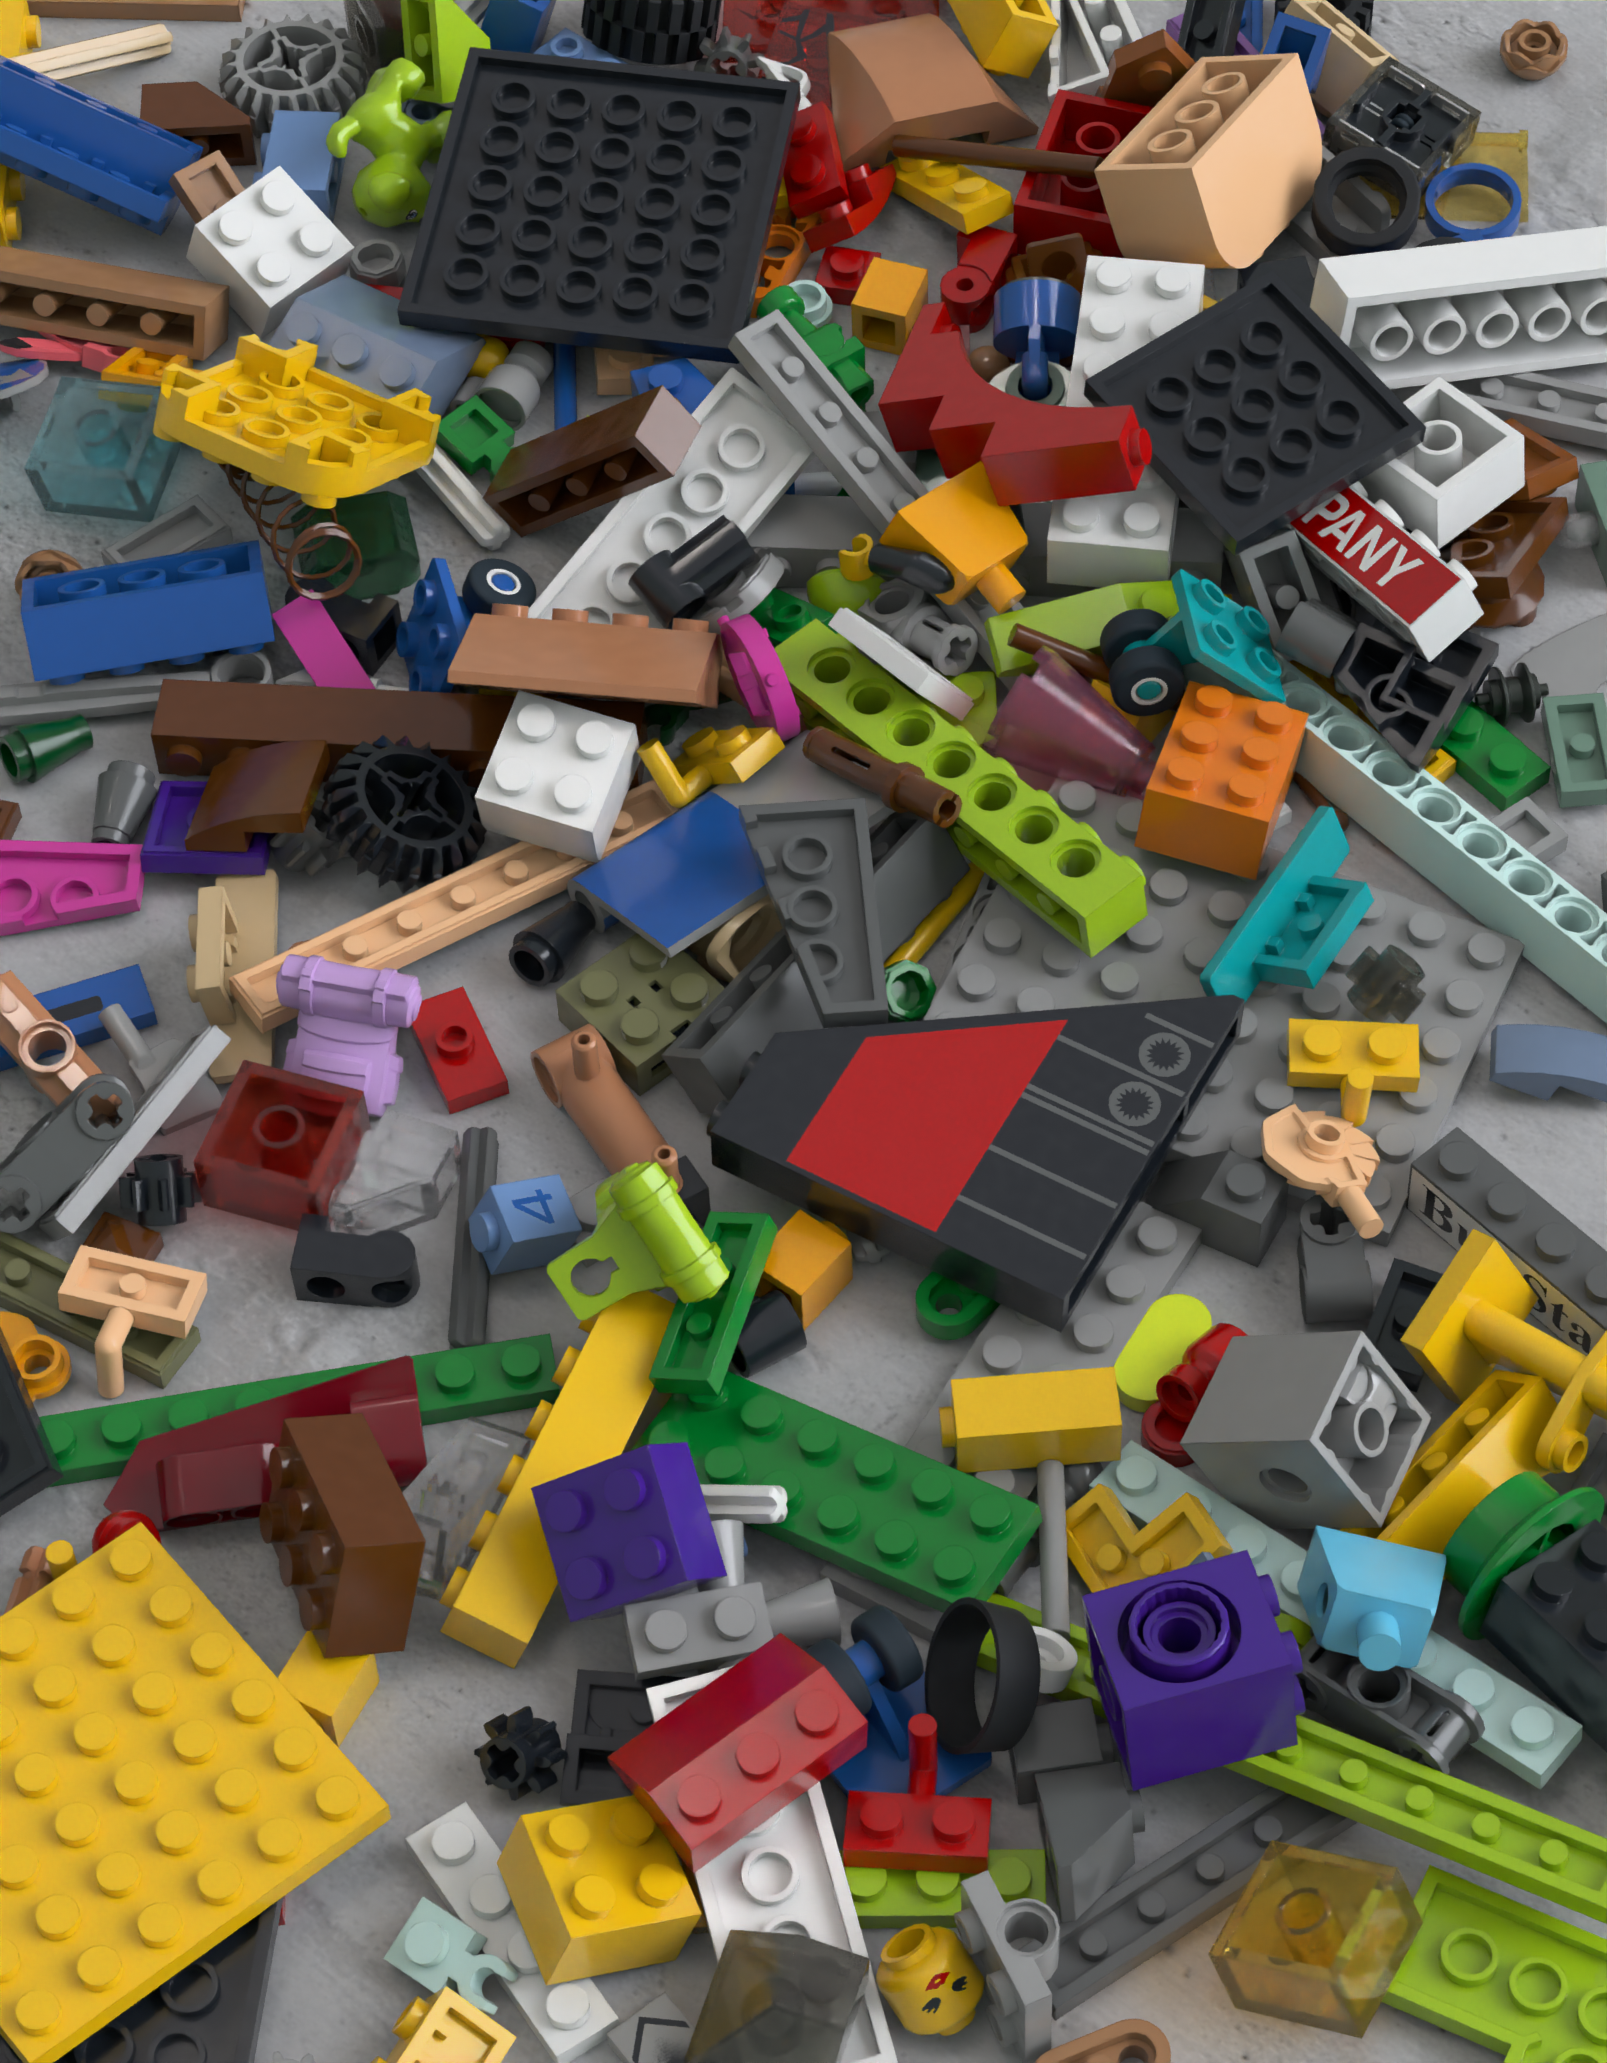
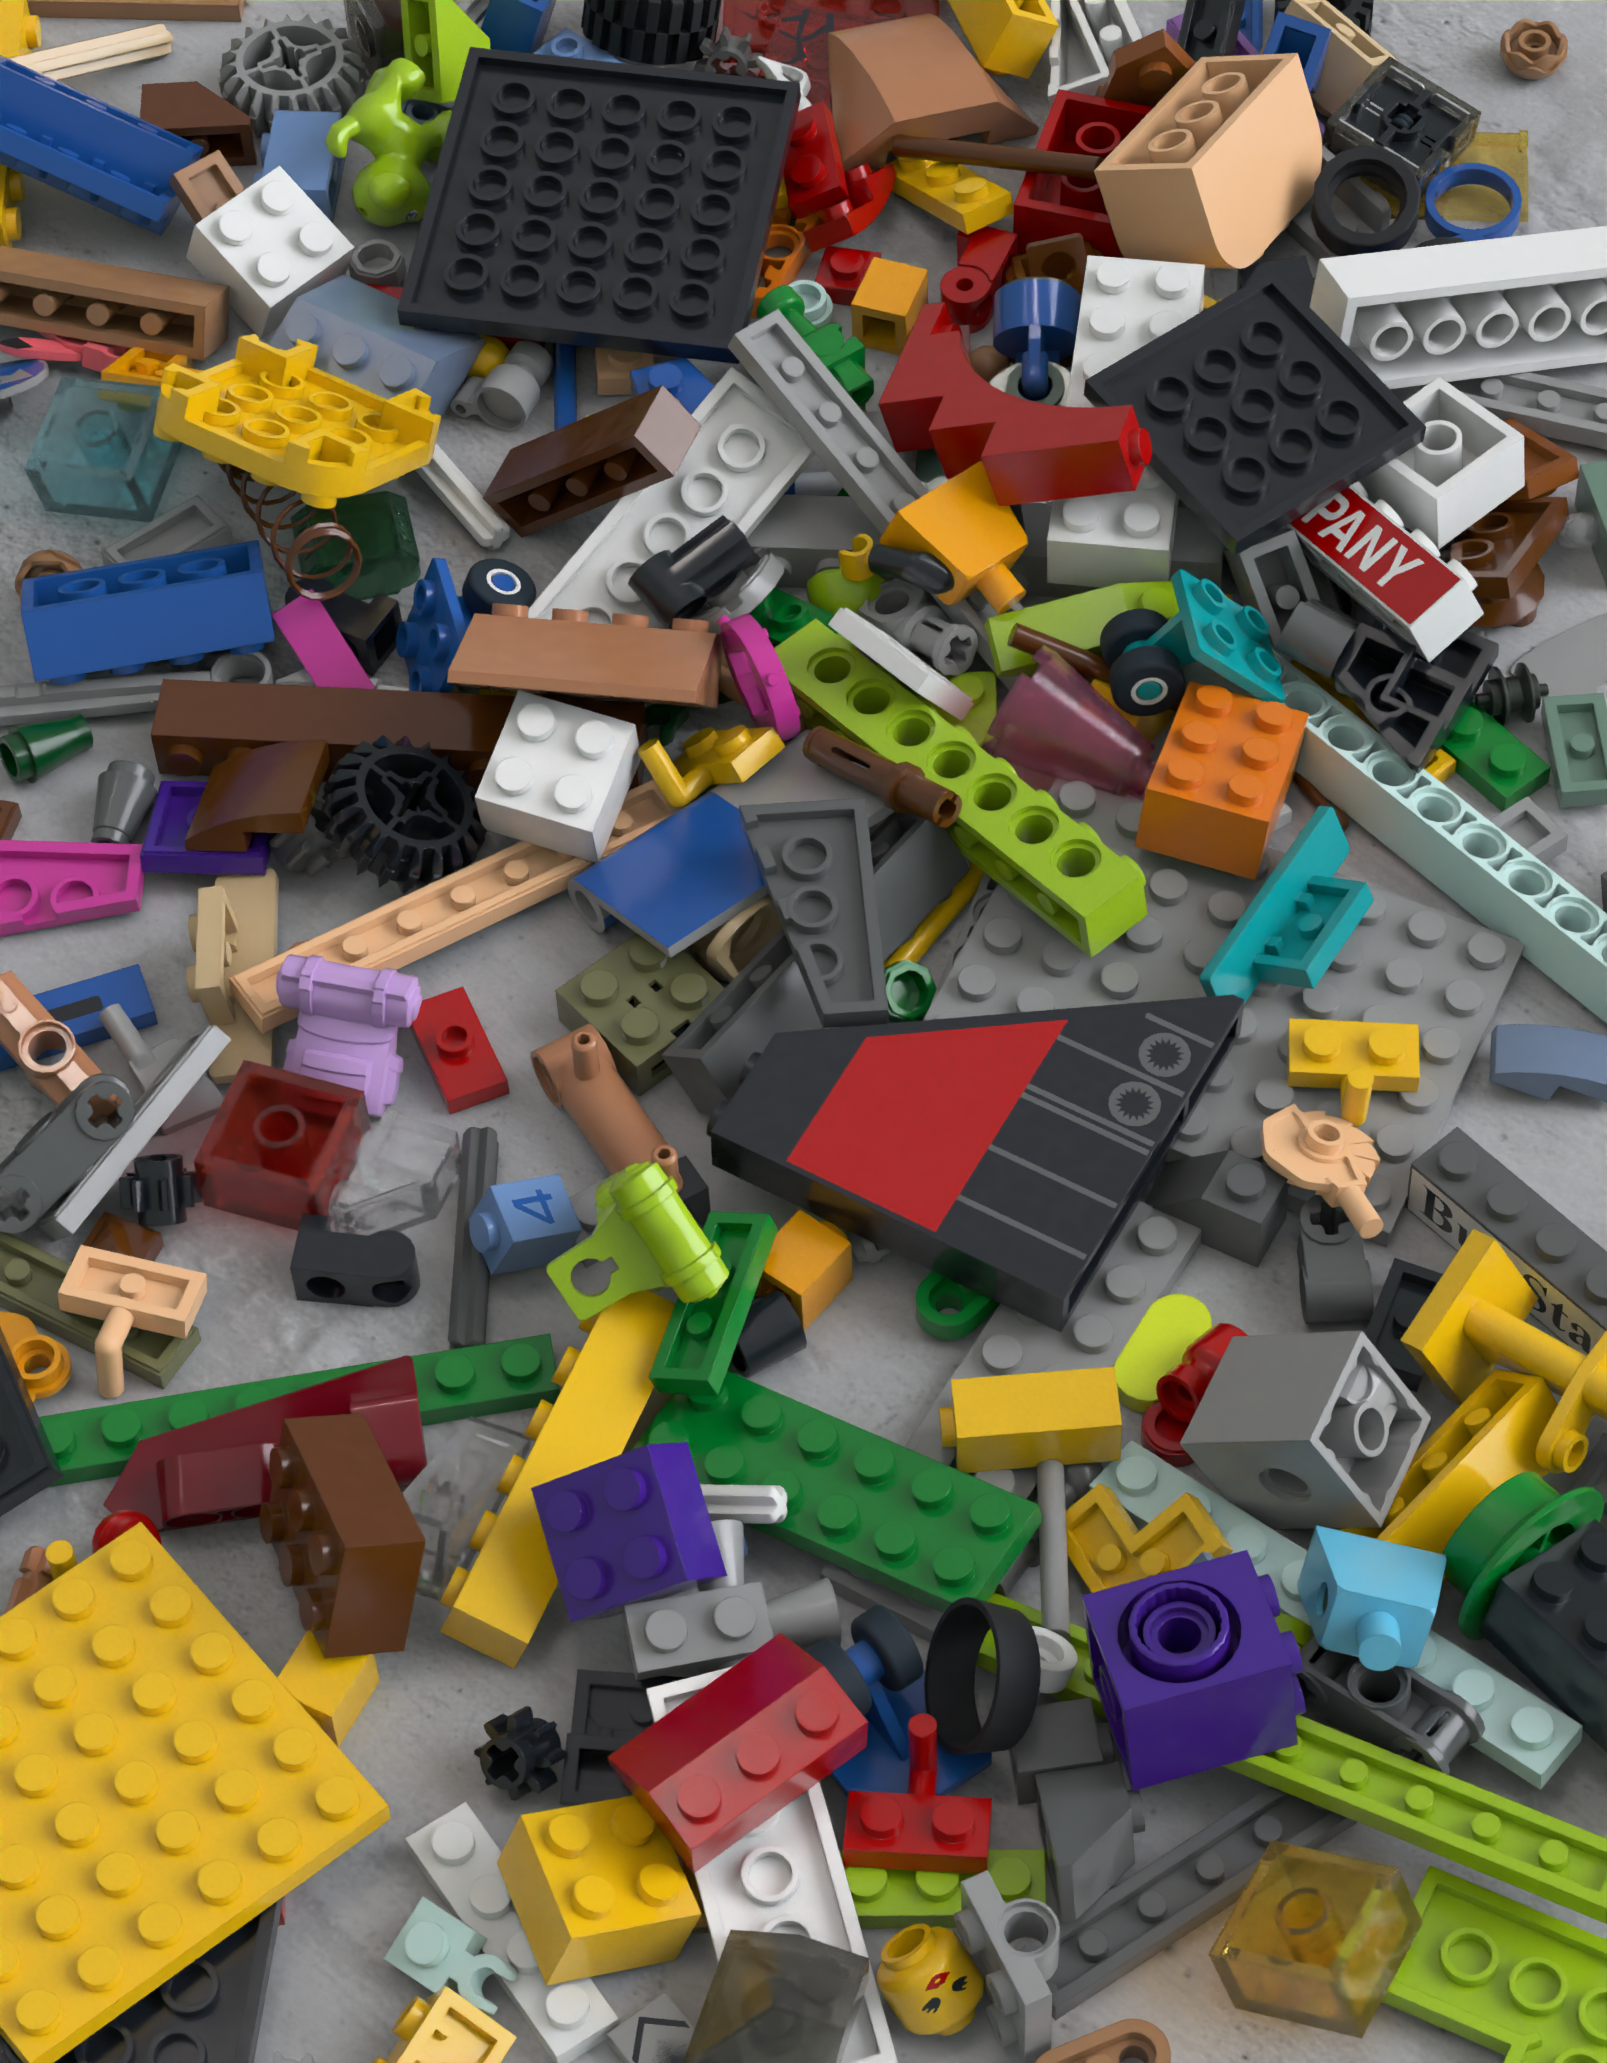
green plate [436,395,515,483] -> none
black cone [509,901,596,987] -> none
clear smoke gear [1345,944,1426,1023] -> none

